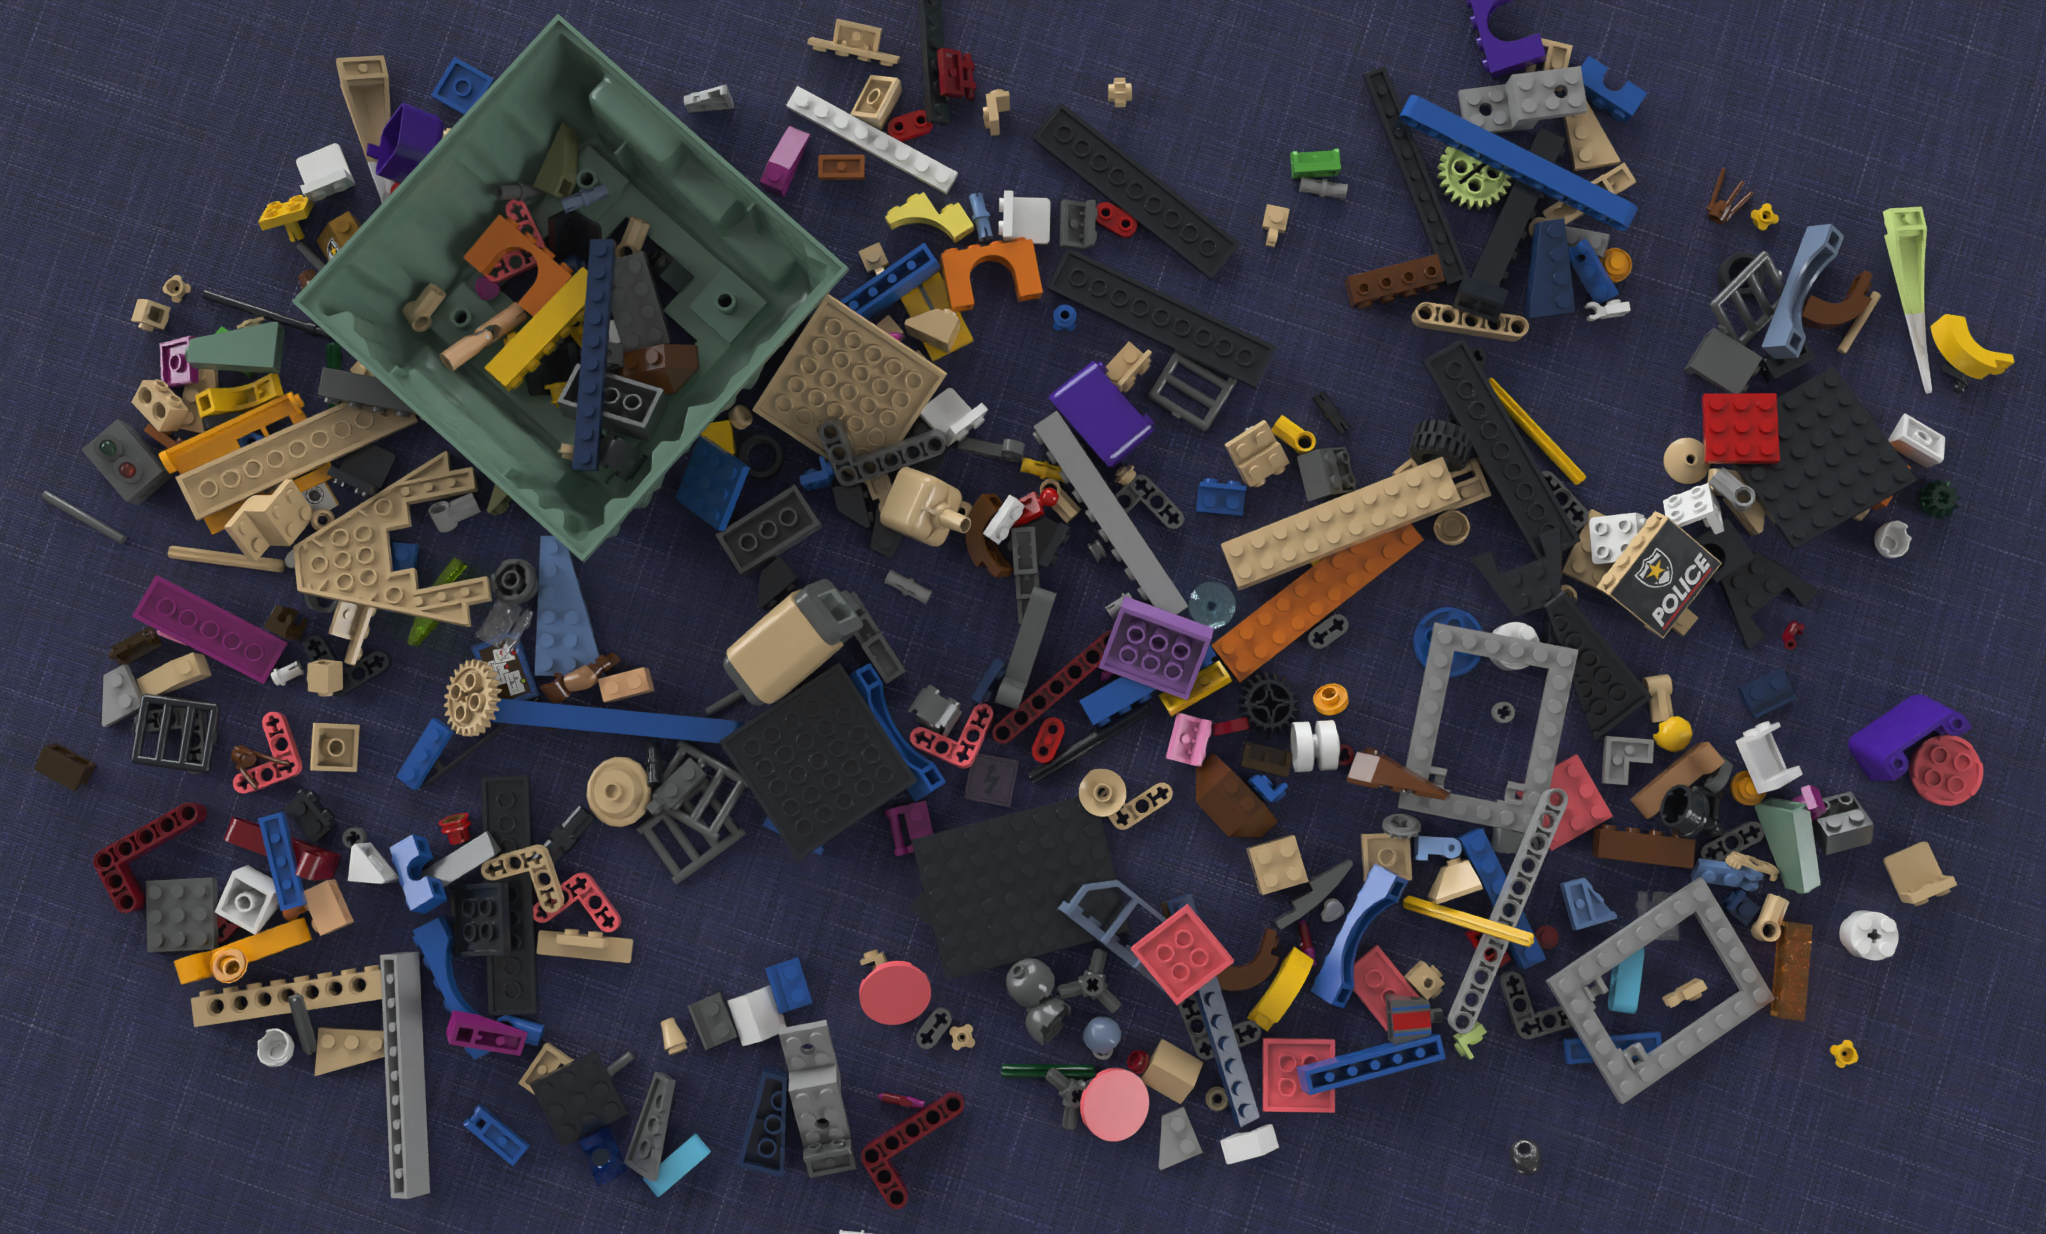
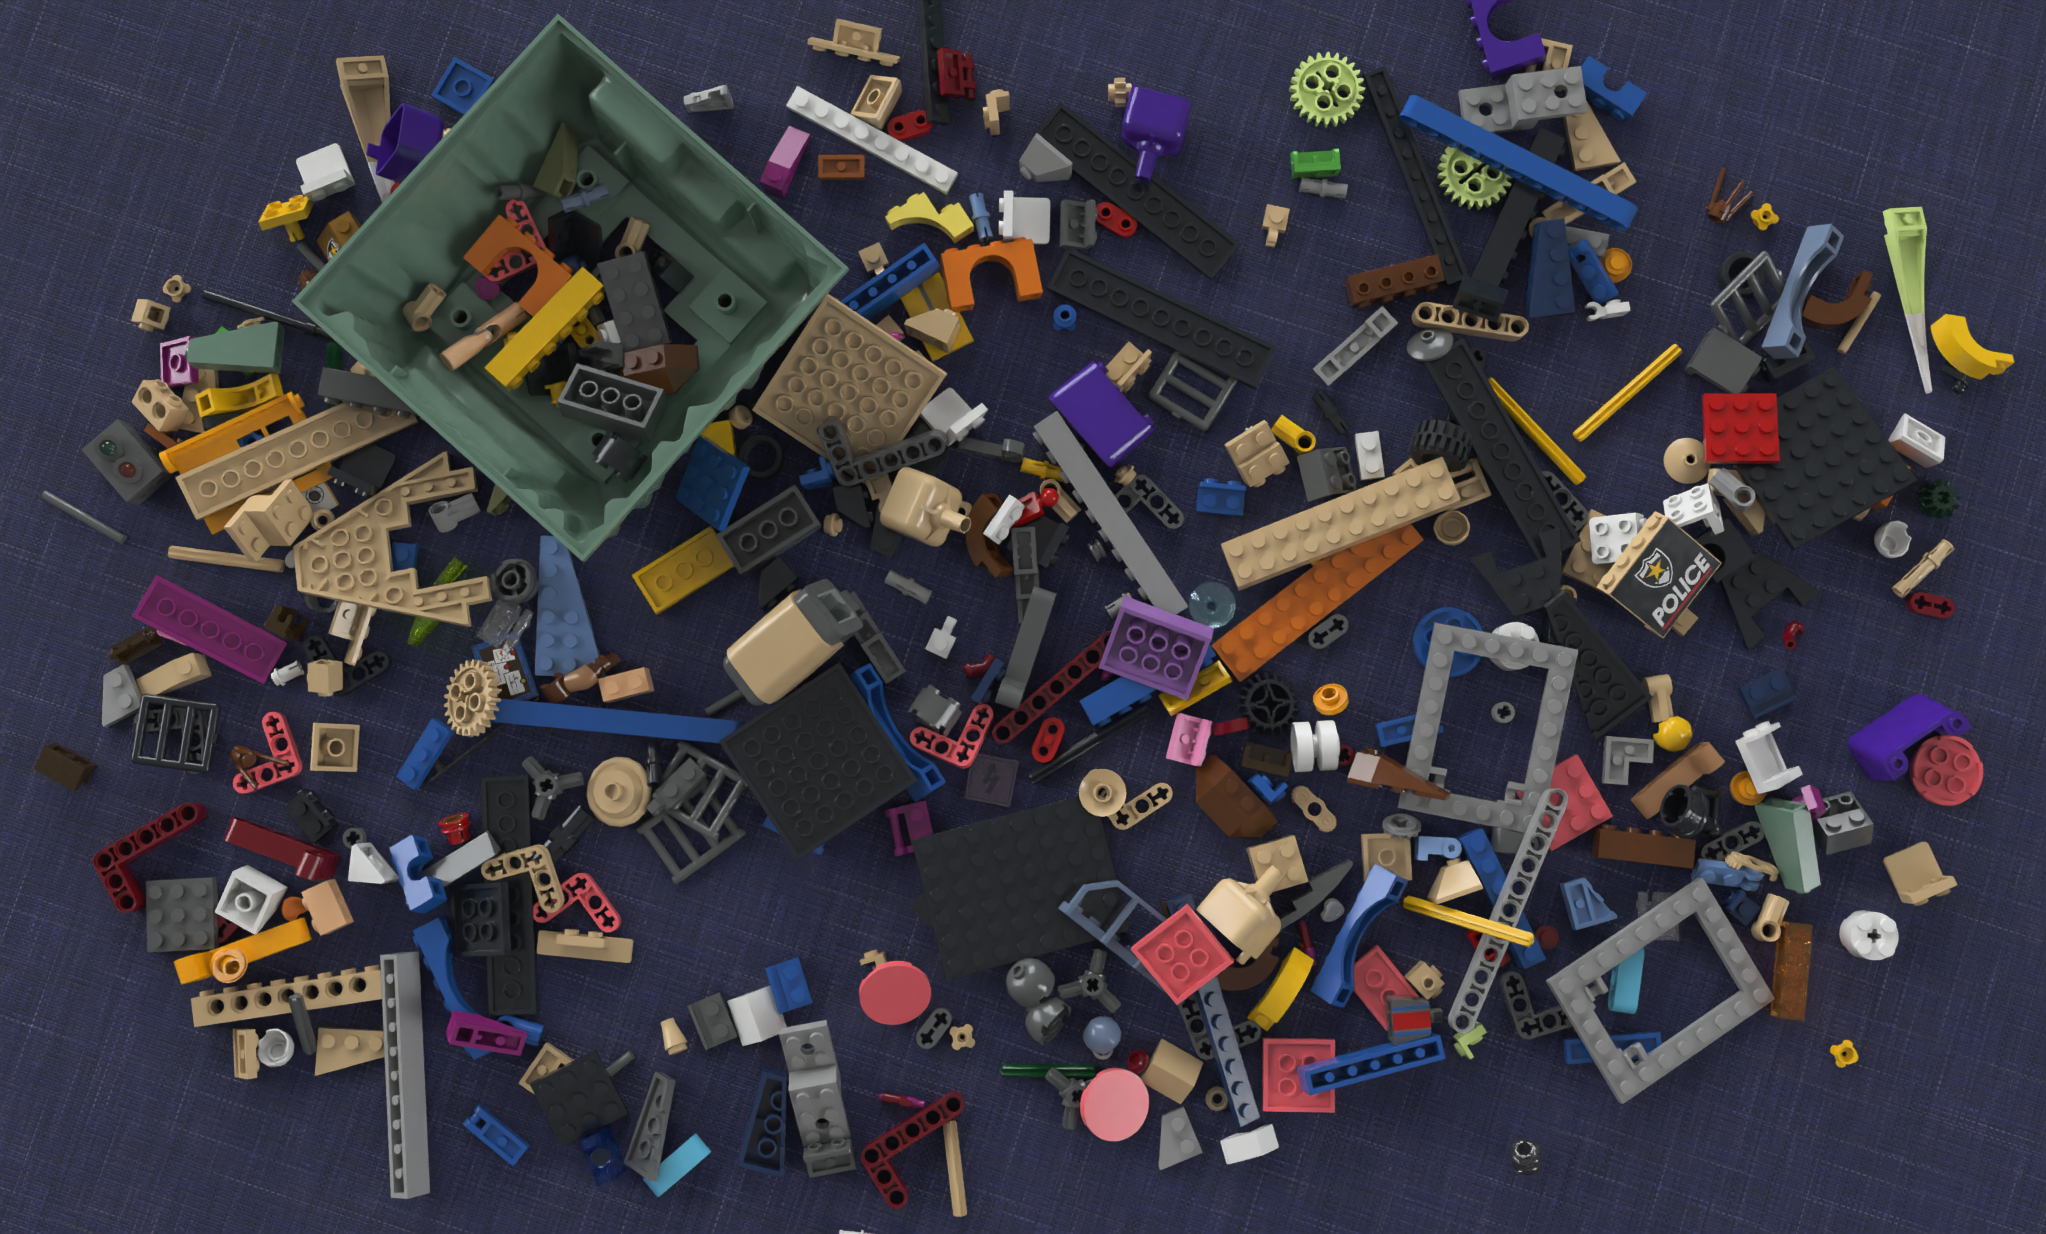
blue plate [258,812,307,911] -> none
tan plate [558,443,574,460] -> none
dark blue plate [572,239,616,472] -> none
tan plate [1662,978,1708,1008] -> none
dark grey beam [1704,757,1733,794] -> none
none -> tan plate [233,1028,260,1079]
none -> dark grey bush [522,756,584,820]
none -> yellow tile [632,526,735,615]
none -> tan plate [824,513,843,537]
none -> white plate [925,616,957,659]
none -> tan axle [943,1120,967,1217]
none -> dark red arm [963,653,995,679]
none -> light grey slope [1019,133,1073,182]
none -> dark purple piece [1121,82,1192,182]
none -> tan piece [1196,865,1285,965]
none -> yellowish green gear [1289,52,1365,128]
none -> tan piece [1291,786,1337,832]
none -> light grey slope [1313,306,1398,386]
none -> white plate [1354,431,1385,481]
none -> blue plate [1375,714,1444,747]
none -> dark grey dish [1407,328,1454,361]
none -> yellow axle [1573,344,1682,442]
none -> tan pin [1892,539,1954,598]
none -> dark red beam [1906,592,1955,619]

